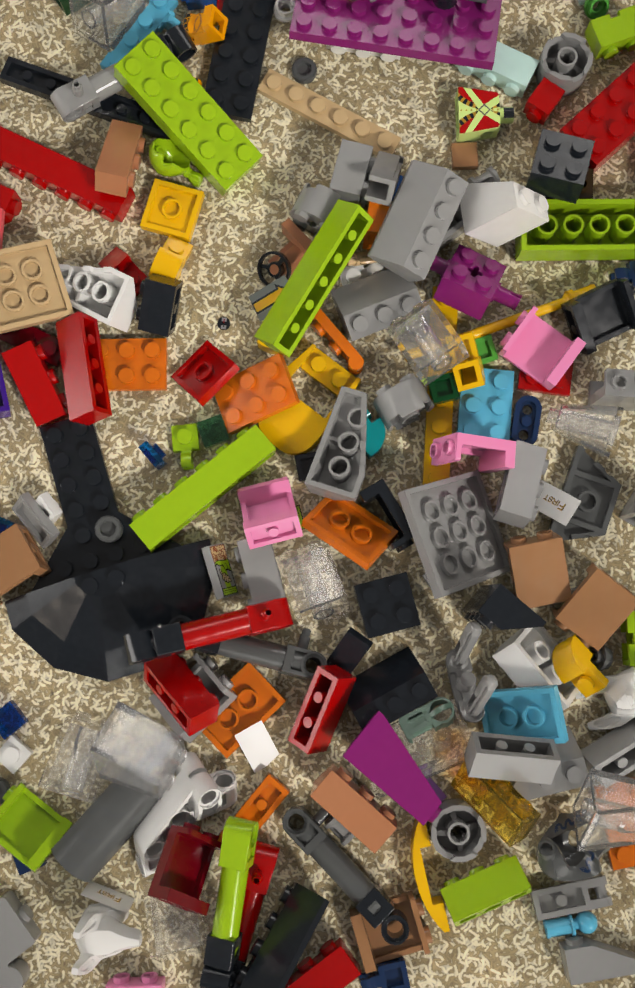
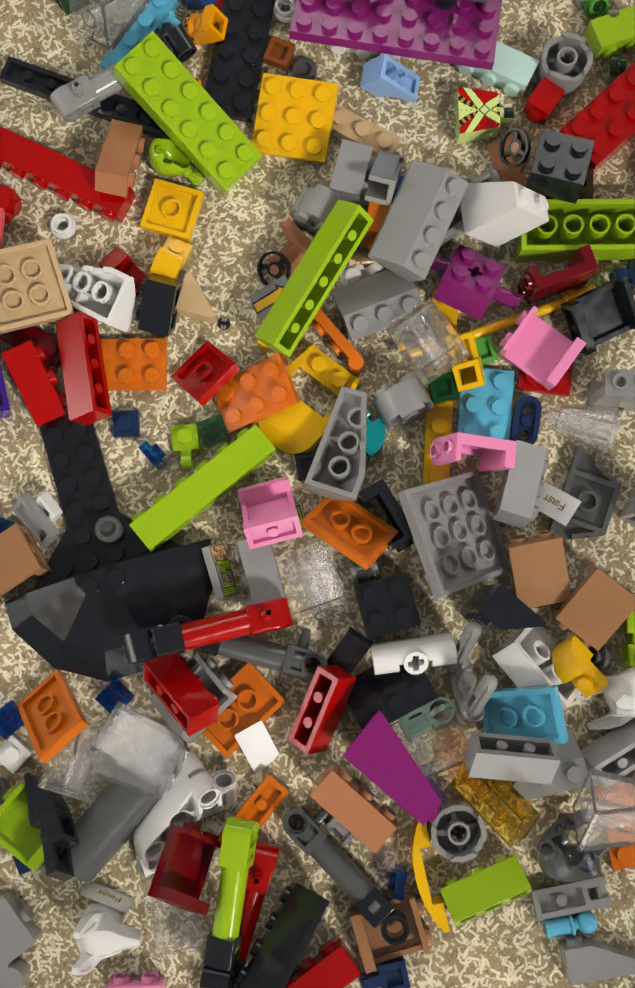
medium nougat tile [451,142,478,170] -> none
none -> orange plate [17,669,89,763]
none -> black slope [24,773,80,881]
none -> white plate [50,213,77,239]
none -> clear blue plate [95,677,135,717]
none -> dark blue plate [112,410,141,438]
none -> tan slope [176,271,218,324]
none -> yellow plate [252,73,339,165]
none -> dark orange plate [263,36,296,72]
none -> light grey bush [348,561,380,585]
none -> light blue arch [360,53,420,102]
none -> white panel [370,632,458,675]
none -> clear blue plate [387,864,407,901]
none -> piece [487,128,531,186]
none -> dark red panel [518,244,599,304]
none -> clear green plate [610,49,627,77]

